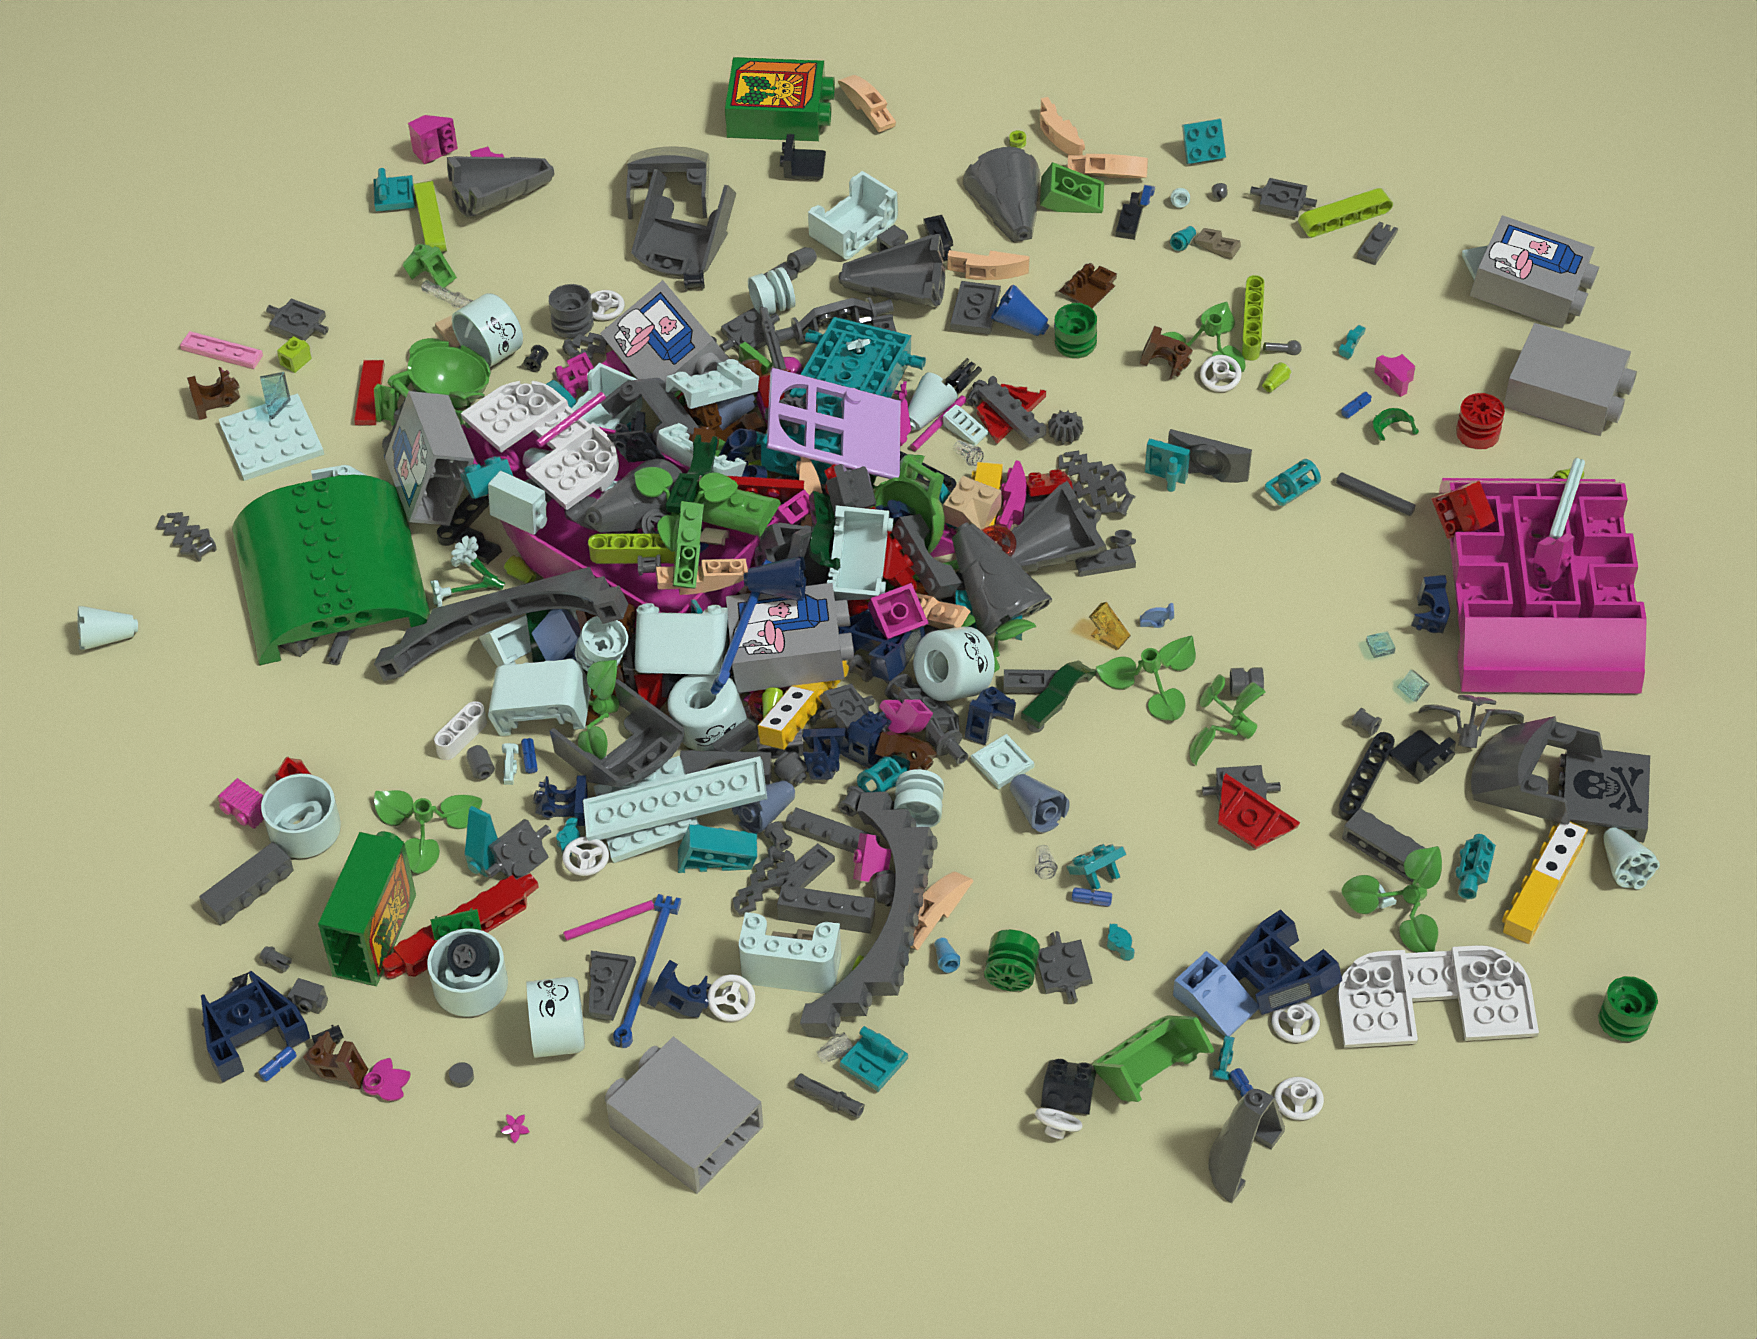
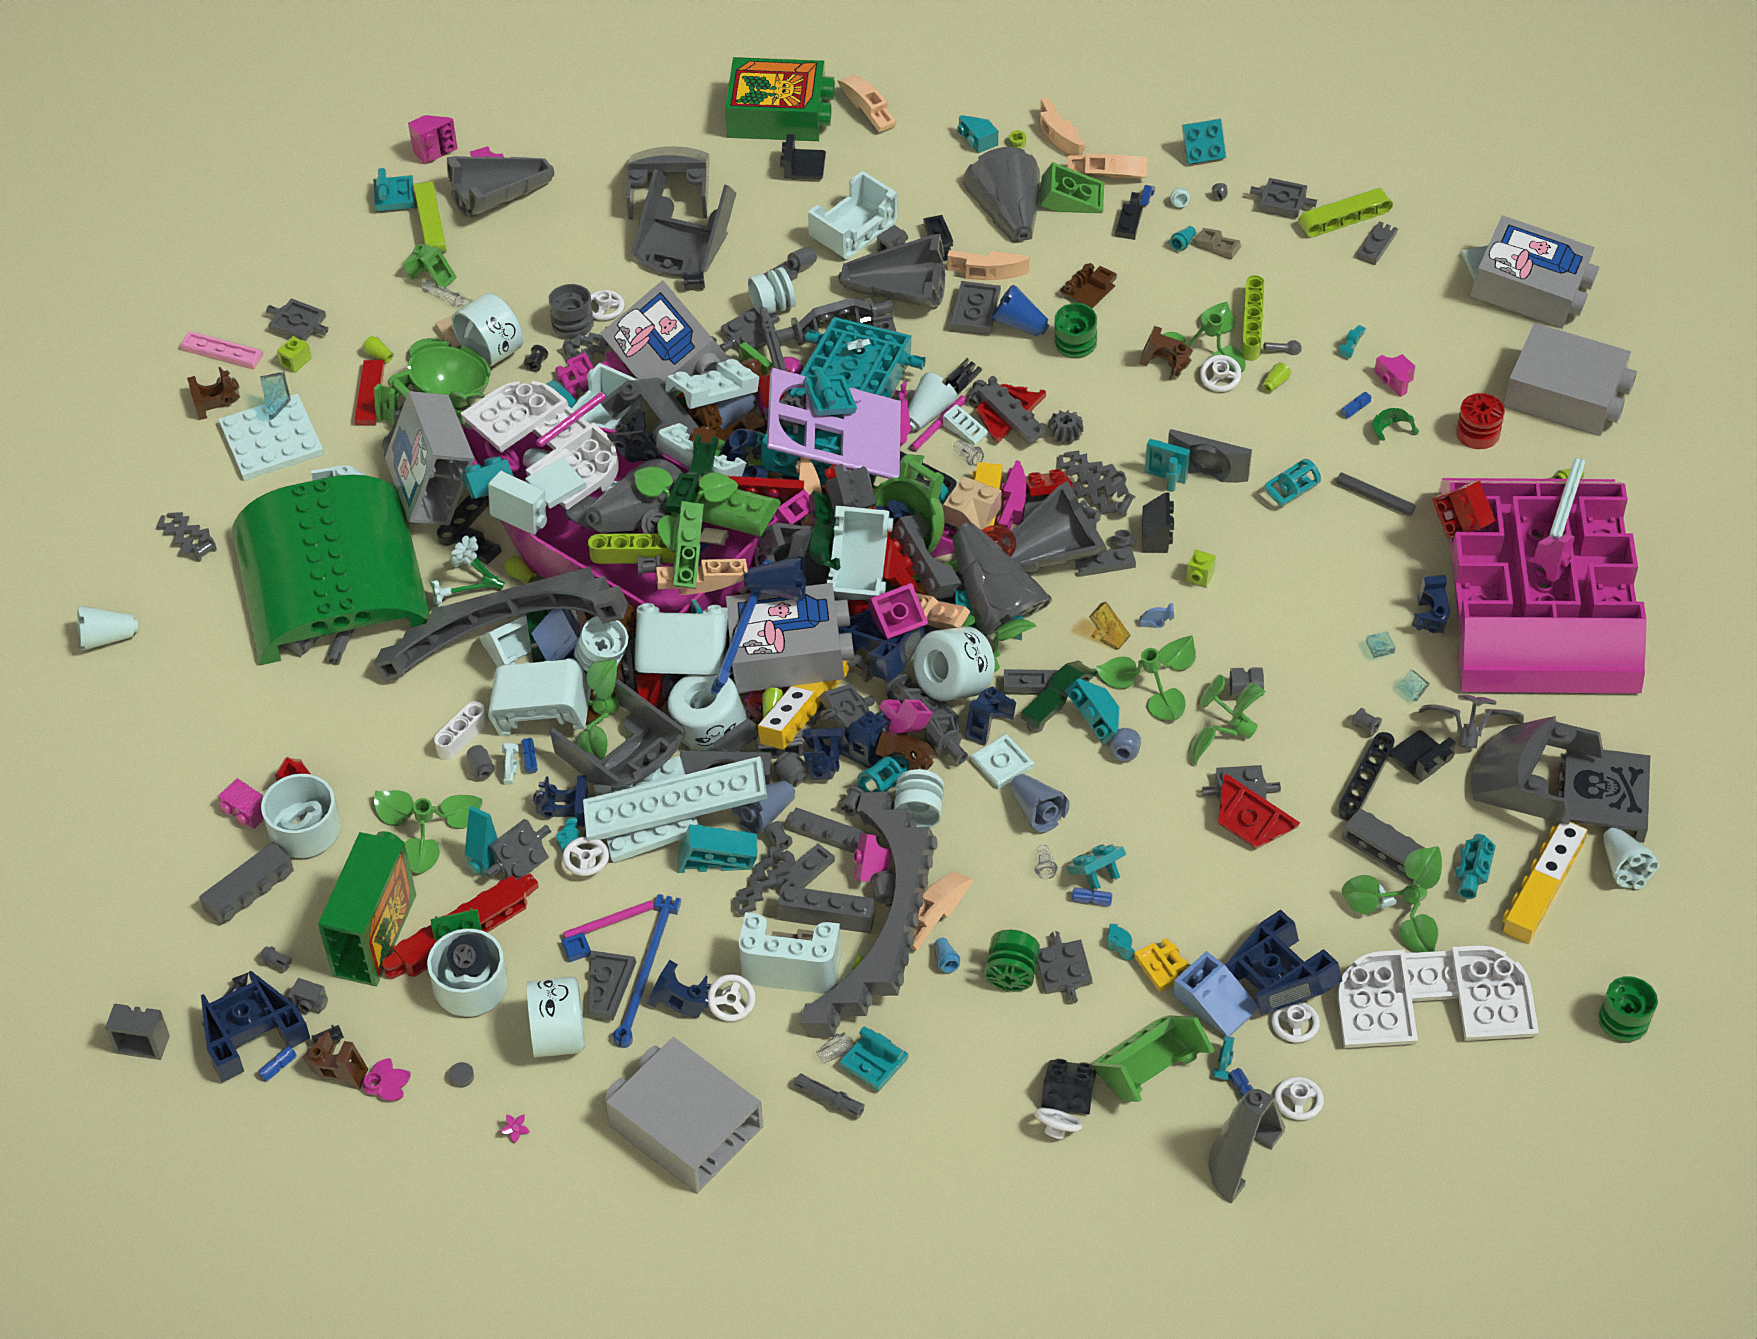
none -> dark grey piece [105,1003,170,1060]
none -> lime cone [363,336,394,363]
none -> light aqua tile [525,457,587,508]
none -> blue tile [561,932,591,963]
none -> teal plate [803,367,857,416]
none -> teal slope [957,115,999,153]
none -> teal slope [1065,679,1119,745]
none -> sand blue head [1110,728,1141,761]
none -> yellow plate [1134,938,1190,992]
none -> black slope [1141,492,1174,553]
none -> lime brick [1186,549,1216,588]

